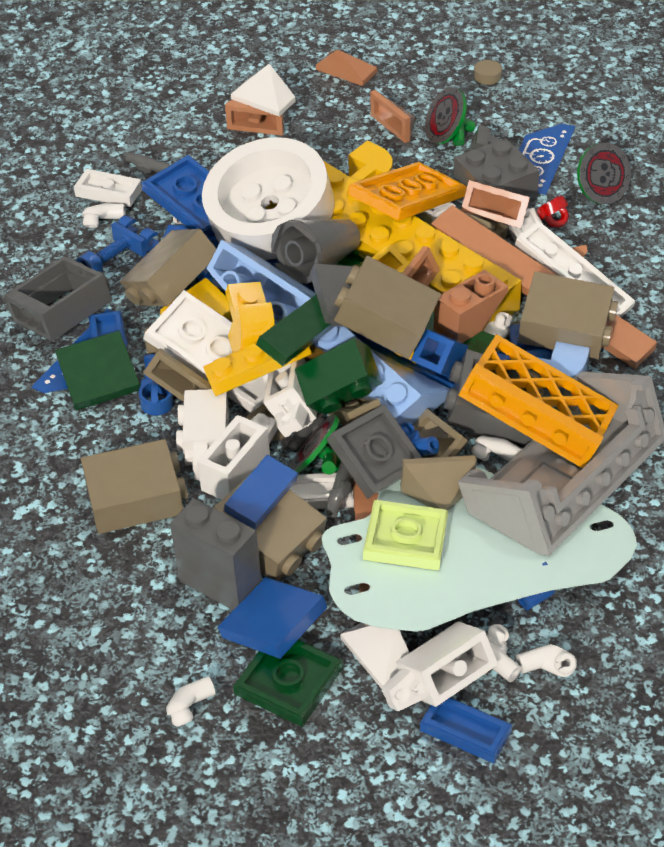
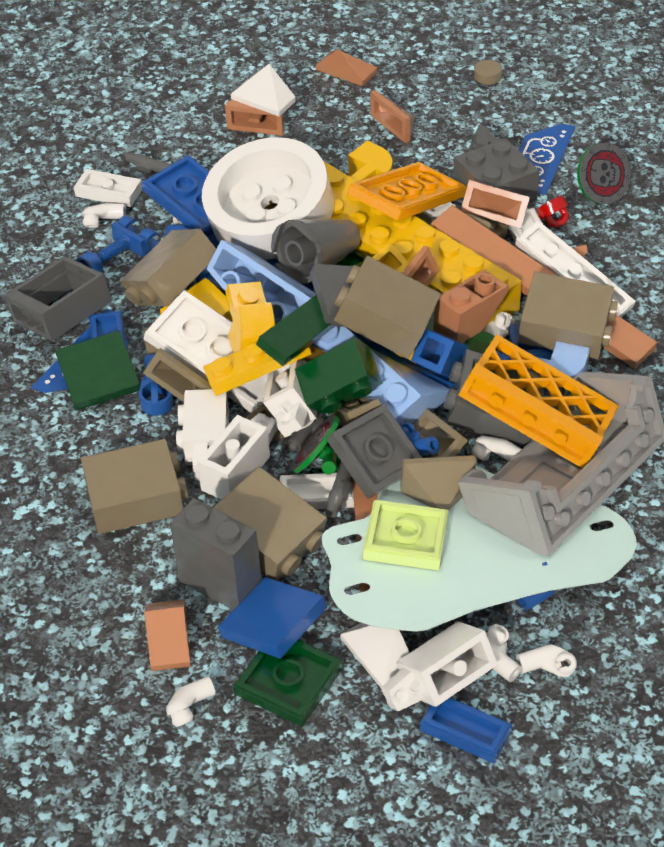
blue tile [224,455,298,530] -> none
shield [425,87,475,146] -> none
none -> nougat slope [144,599,191,671]

